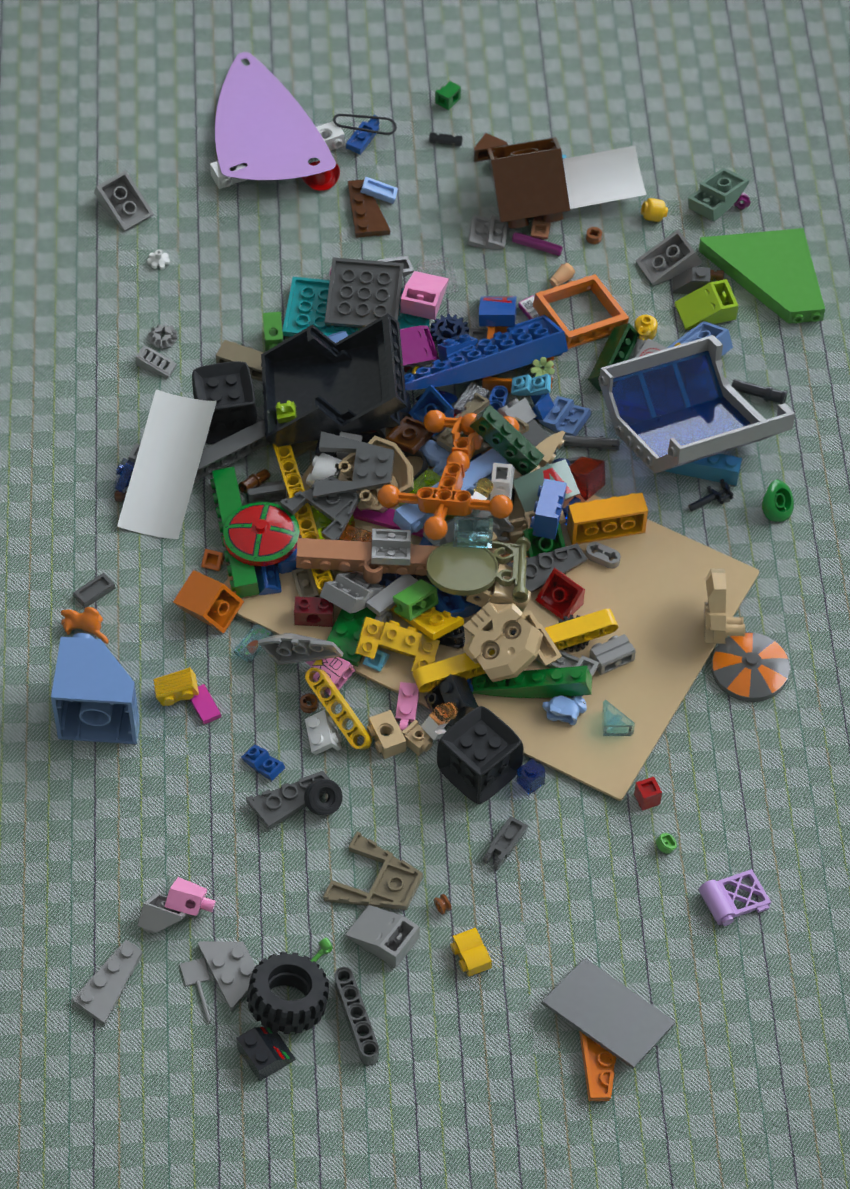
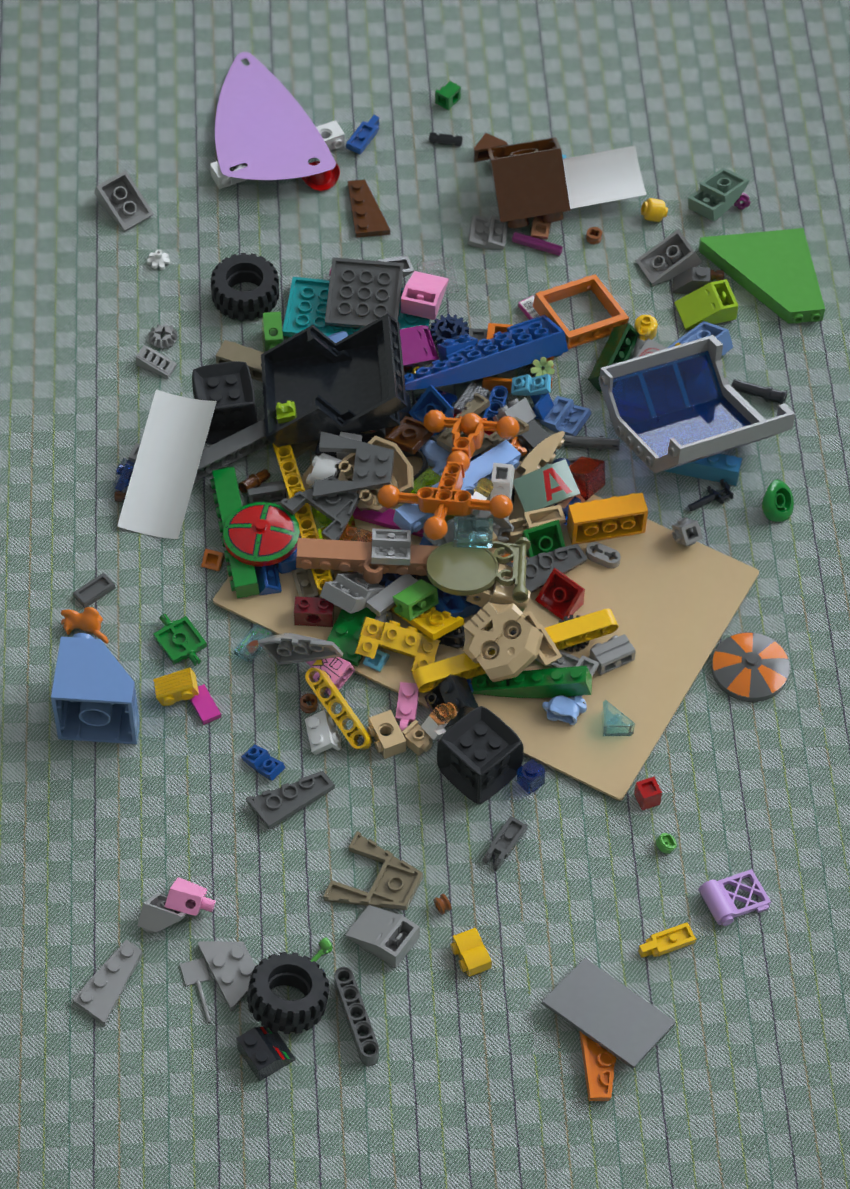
orange slope [173,570,244,634] -> none
black tyre [304,779,343,815] -> none
black piece [333,114,397,135] -> none
light blue tile [361,177,398,204] -> none
dark green brick [470,405,544,475] -> none
blue slope [479,296,517,326] -> none
wedge [530,479,567,540] -> none
light nougat cone [549,263,575,287] -> none
tan brick [704,569,745,644] -> none
none -> green plate [153,614,207,666]
none -> black tyre [211,253,279,321]
none -> yellow hinge [638,922,697,958]
none -> light grey brick [672,517,703,546]

